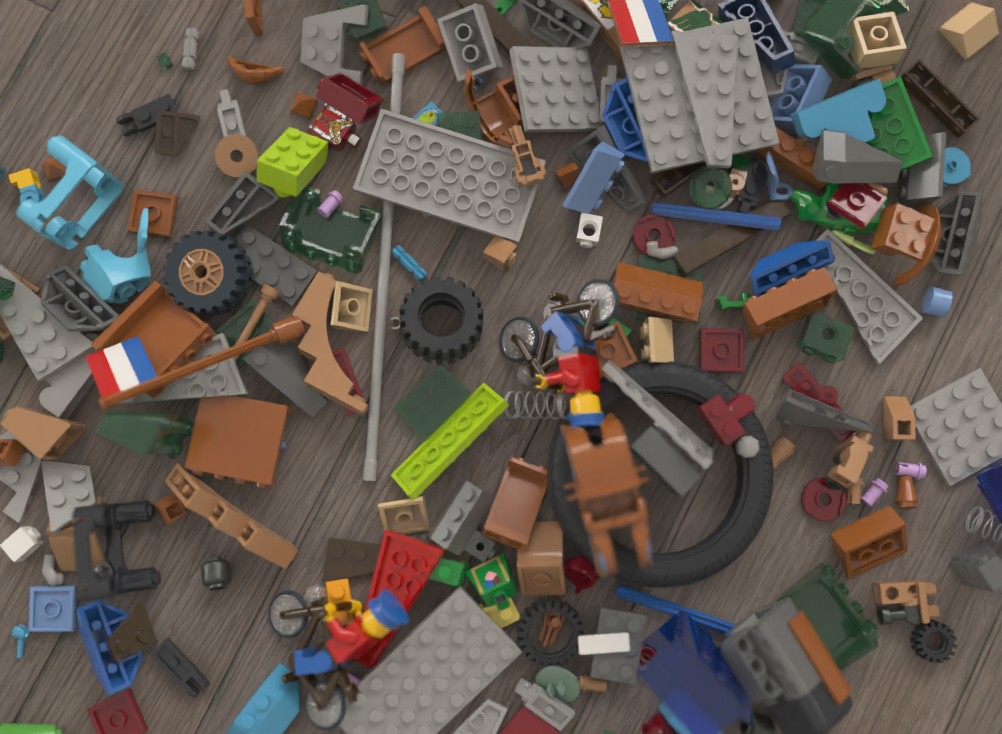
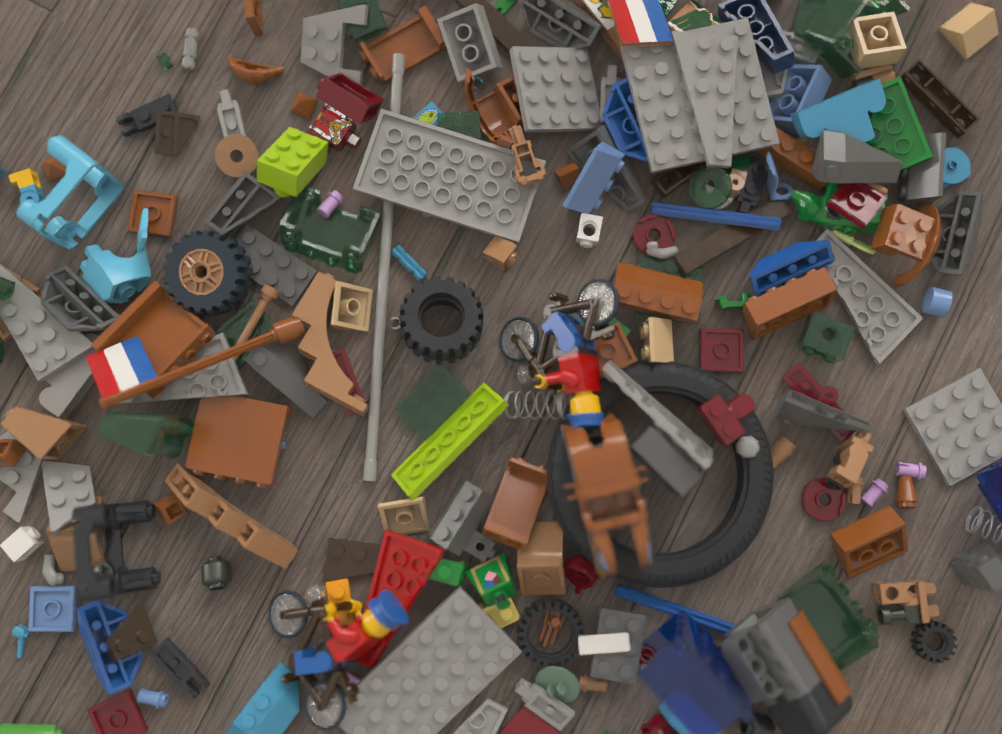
medium nougat slope [883,396,916,441] -> none
none -> medium blue pin [137,688,169,709]

